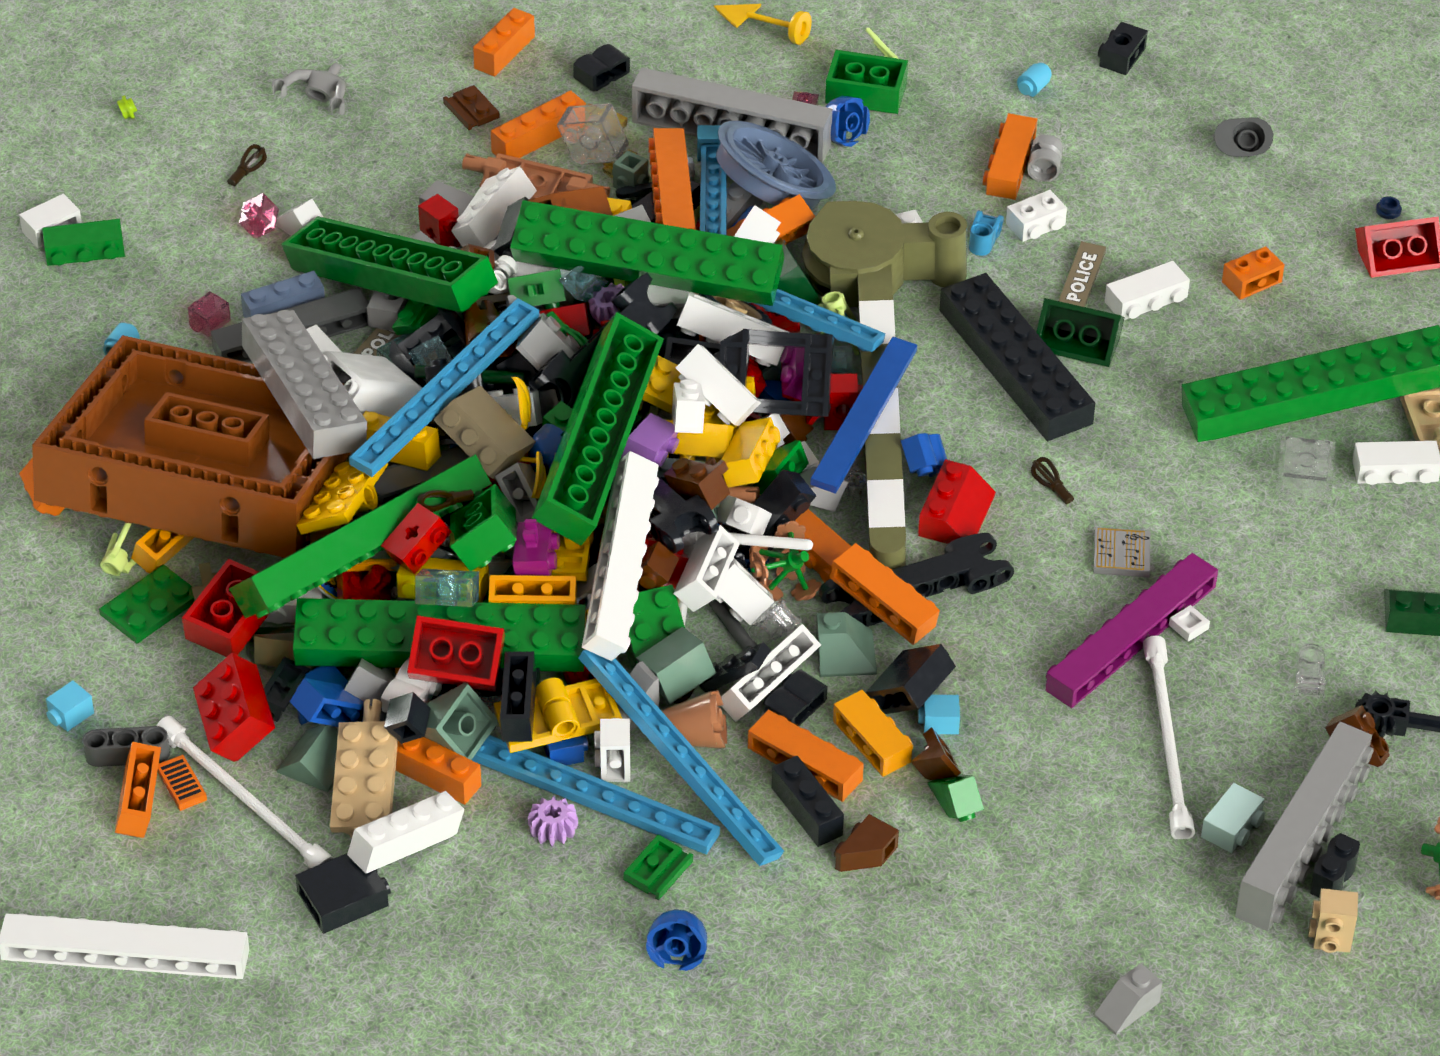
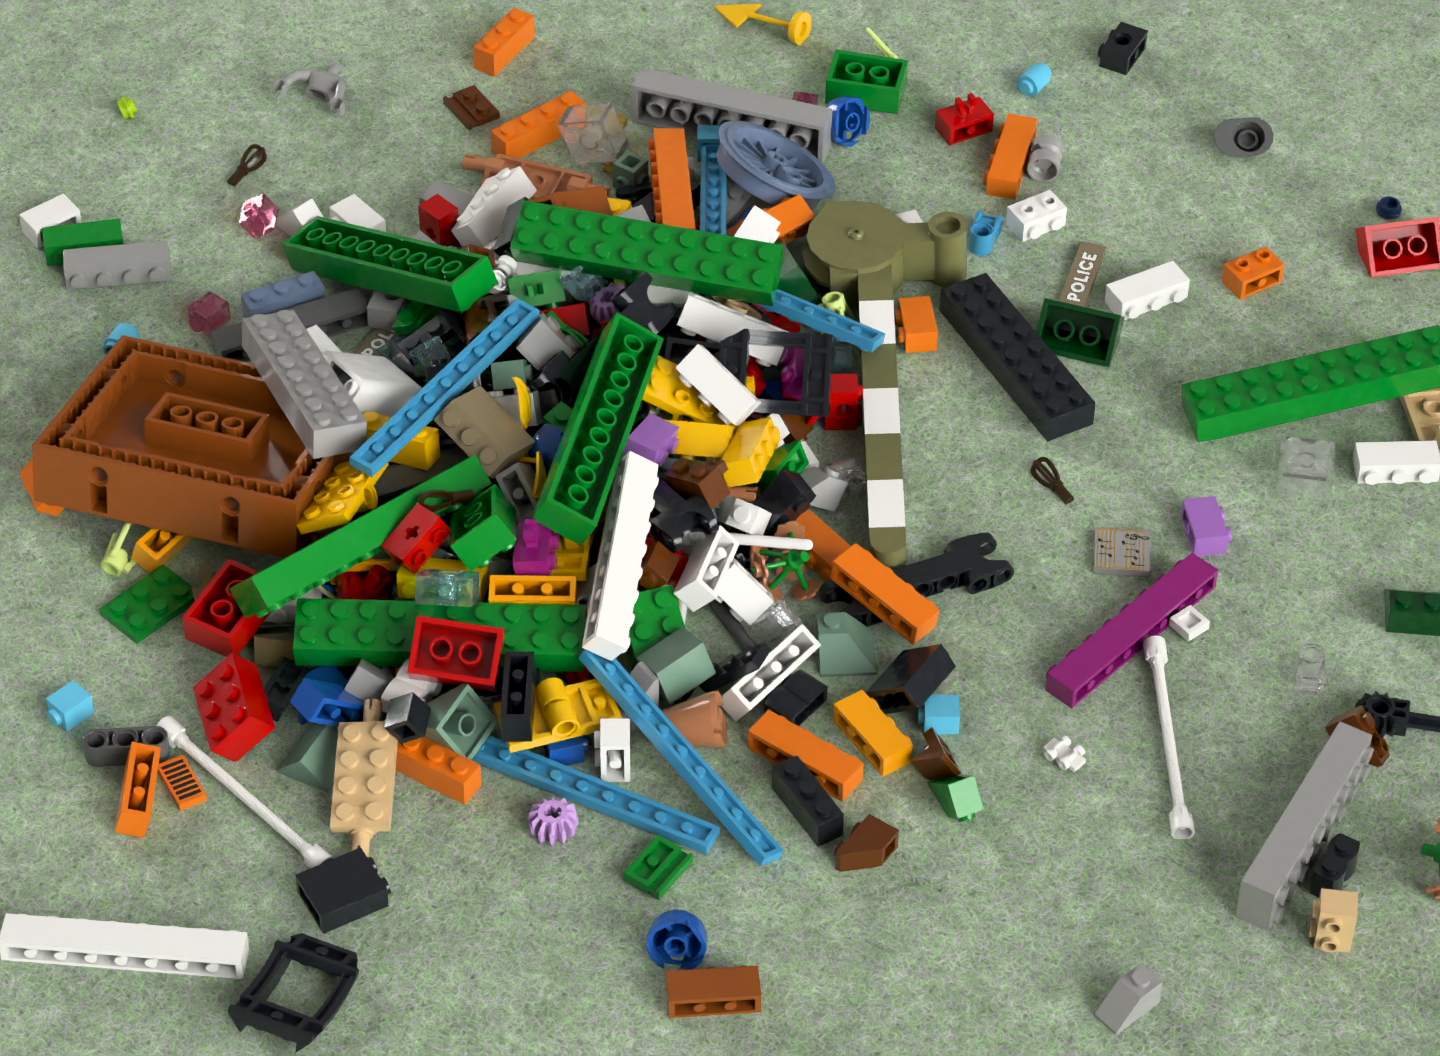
white brick [347,791,464,873] -> none
black brick [573,44,630,91] -> none
white brick [672,380,705,433] -> none
blue tile [810,336,917,494] -> none
blue brick [900,433,948,477] -> none
red slope [918,459,996,544] -> none
light aqua brick [1201,783,1265,853] -> none
none -> light grey brick [63,241,171,290]
none -> black wedge [228,933,359,1053]
none -> white brick [329,194,386,232]
none -> sand green brick [491,359,534,390]
none -> dark orange brick [666,965,761,1018]
none -> orange brick [894,296,938,353]
none -> red brick [935,93,994,146]
none -> white piece [1043,736,1086,772]
none -> medium lavender brick [1181,496,1232,556]

